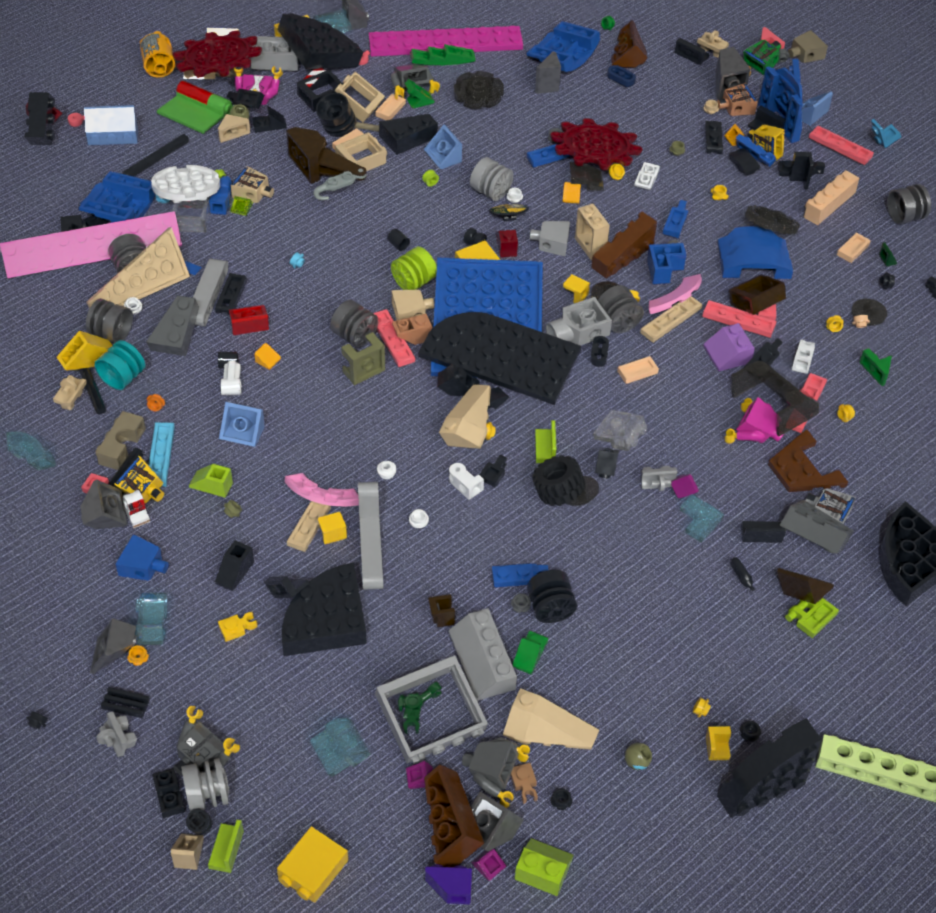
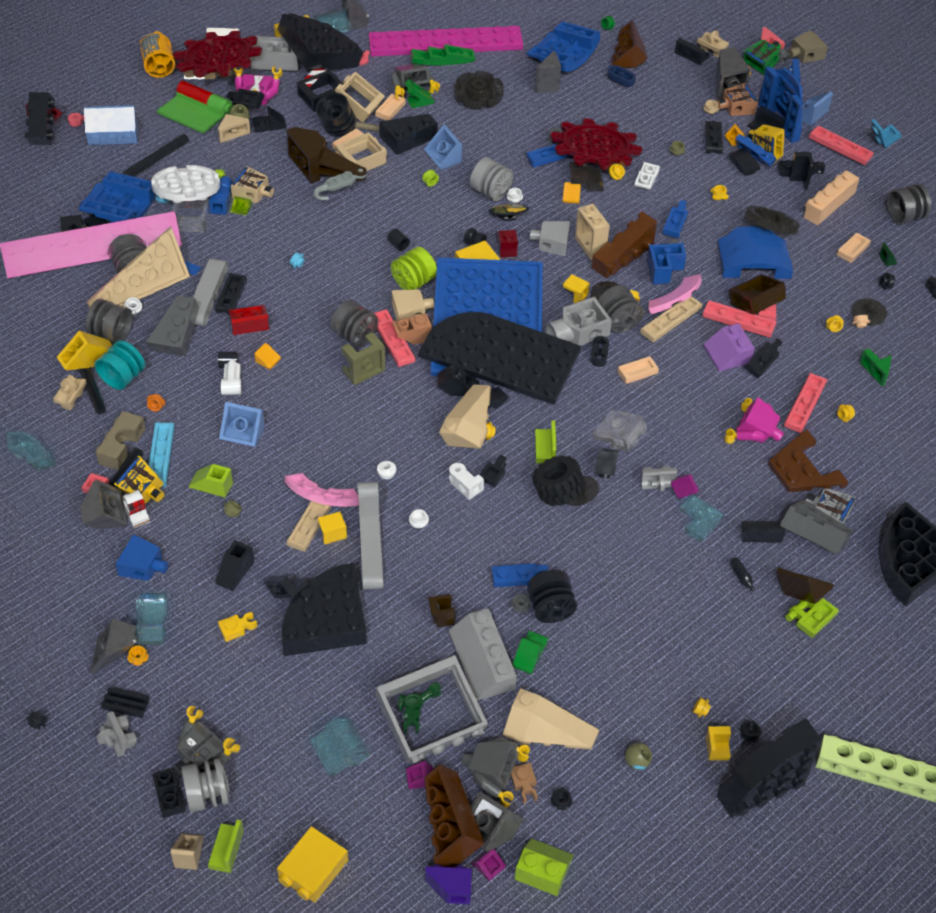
black wheel [186,809,213,835] -> none
clear smoke windscreen [731,361,819,437] -> none
white leg [792,340,815,374] -> none

